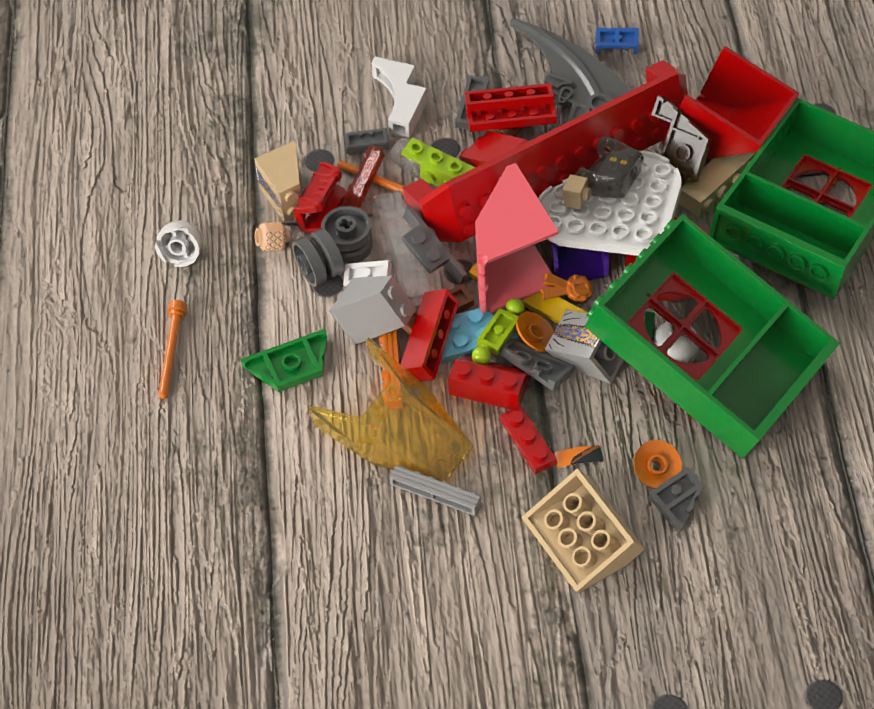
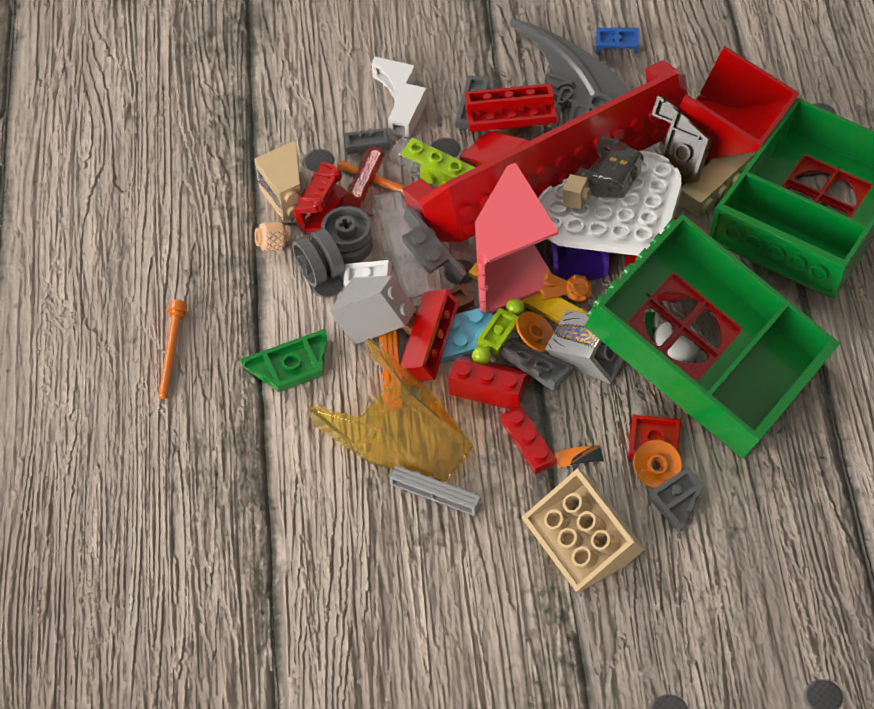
white cylinder [155,220,202,267] -> none
none -> red tile [628,414,681,460]

